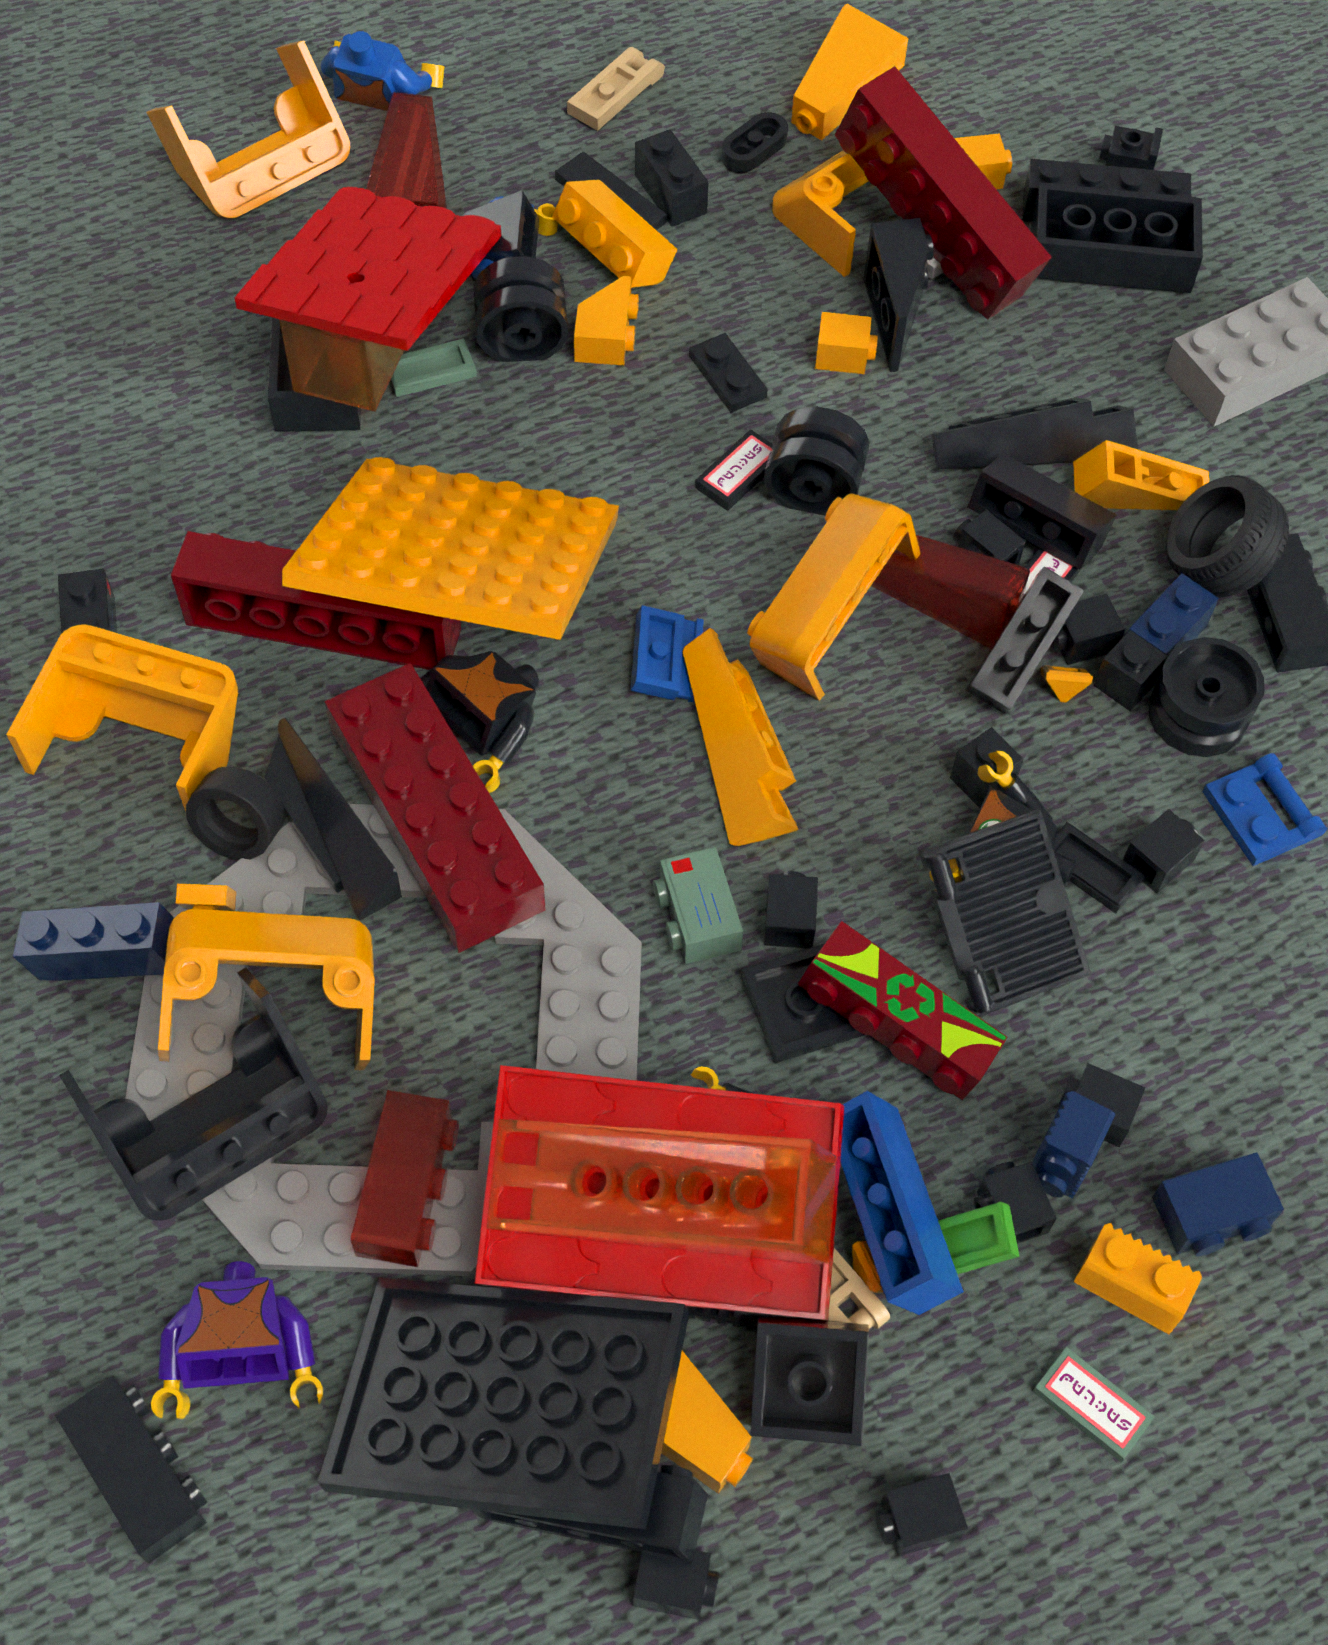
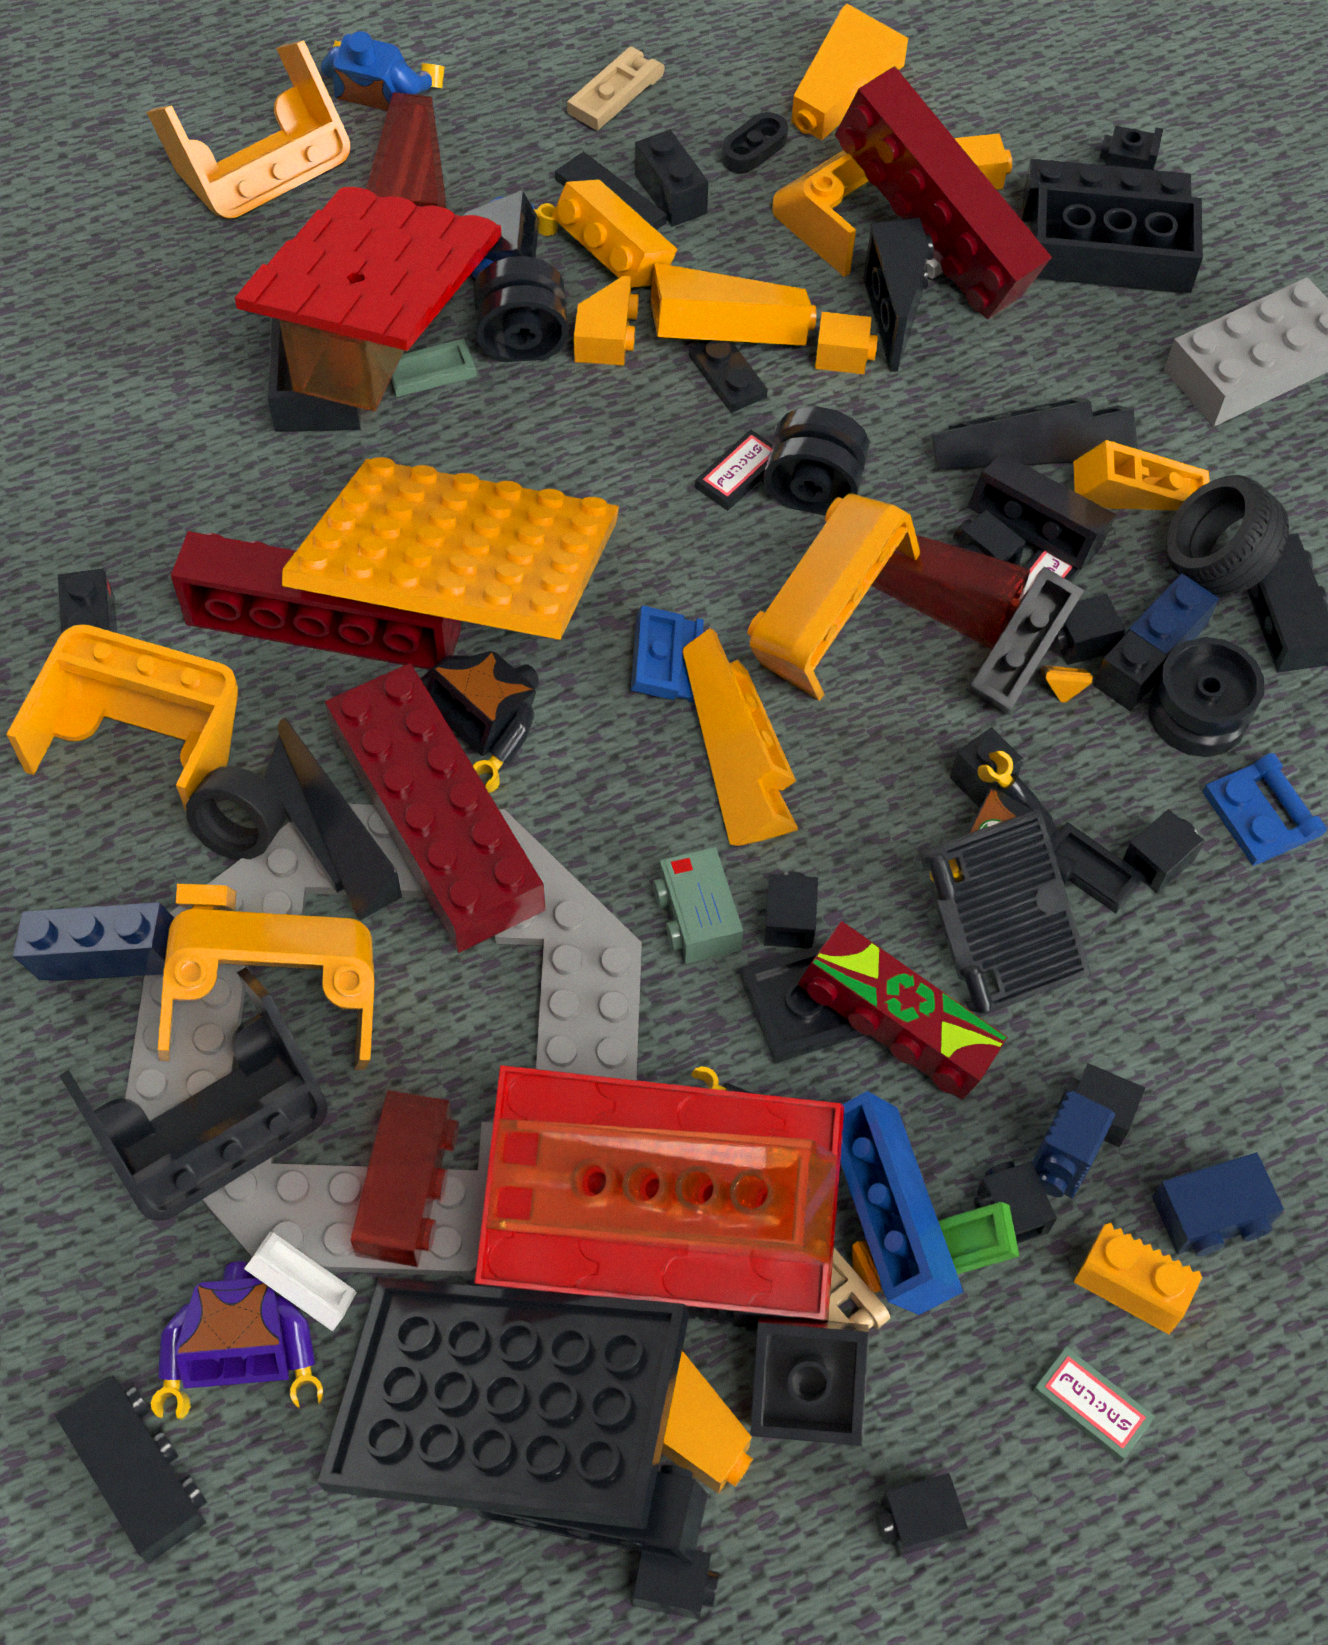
none -> white tile [244,1231,357,1331]
none -> light orange slope [650,263,817,346]

